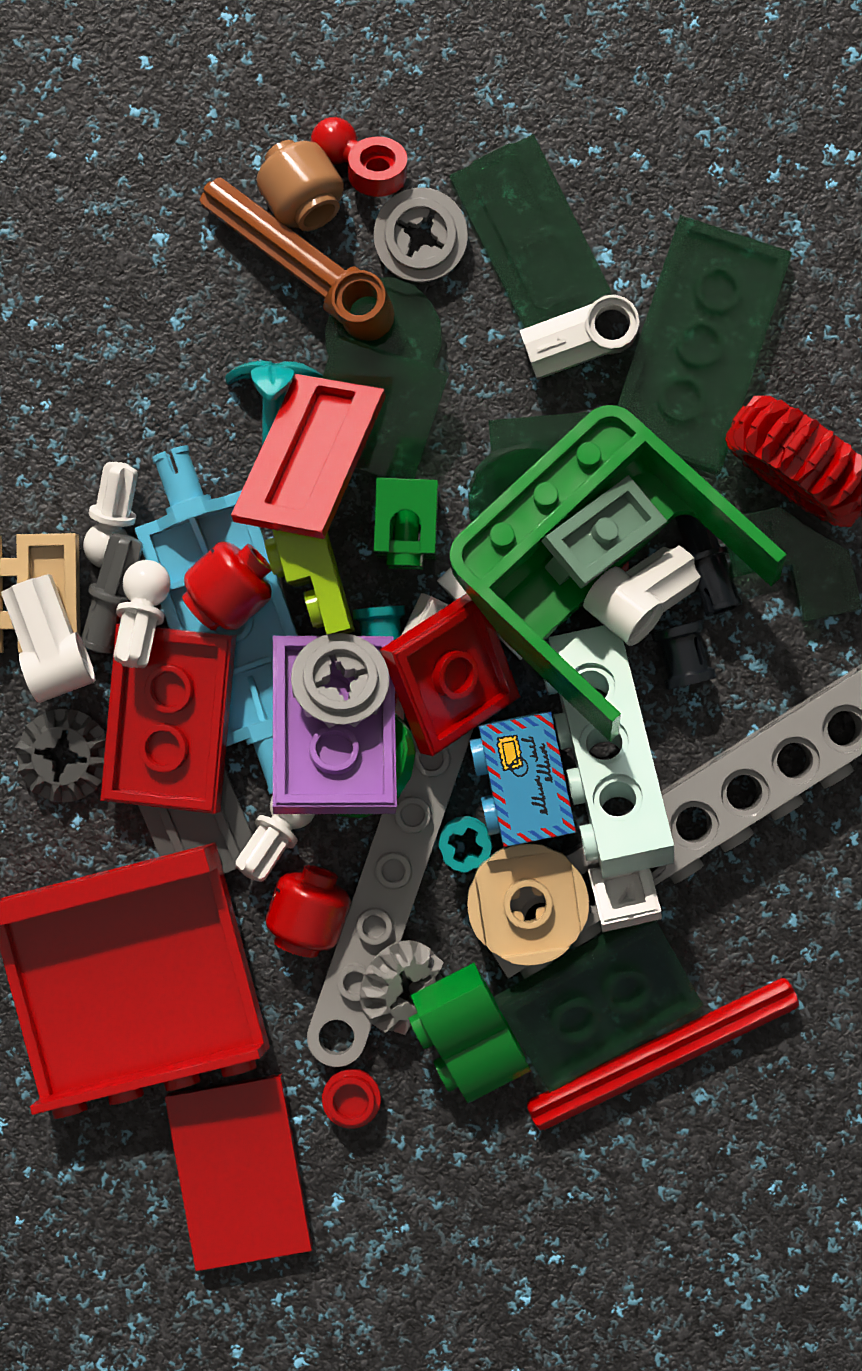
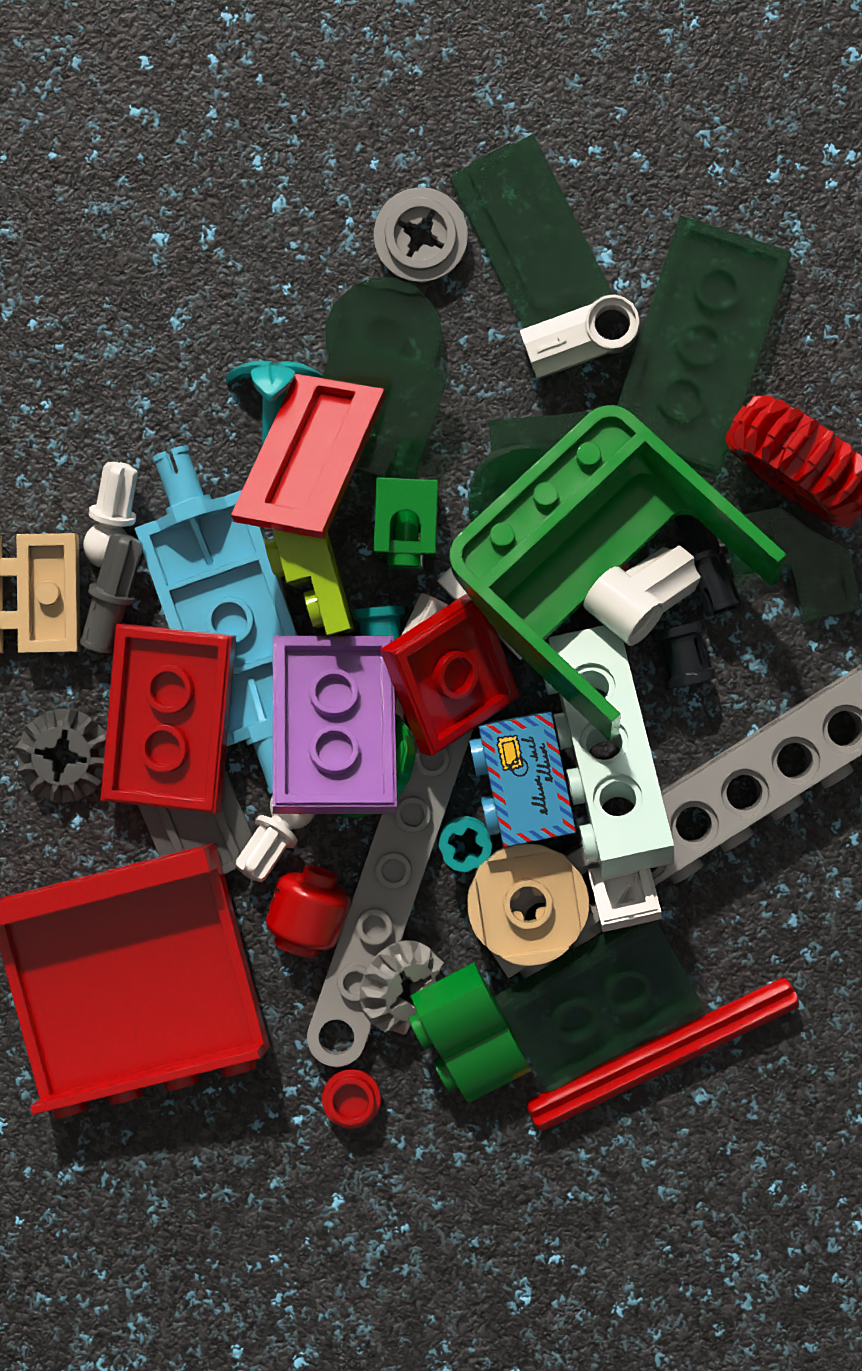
white piece [1,574,96,703] -> none
white axle [113,560,171,668] -> none
red tile [165,1074,313,1271] -> none
red head [182,541,272,631] -> none
dark orange axle [199,178,395,341] -> none
medium nougat head [257,140,344,231] -> none
light grey gear [291,633,389,729] -> none
red plate [311,117,407,197] -> none
sand green plate [541,475,667,589] -> none

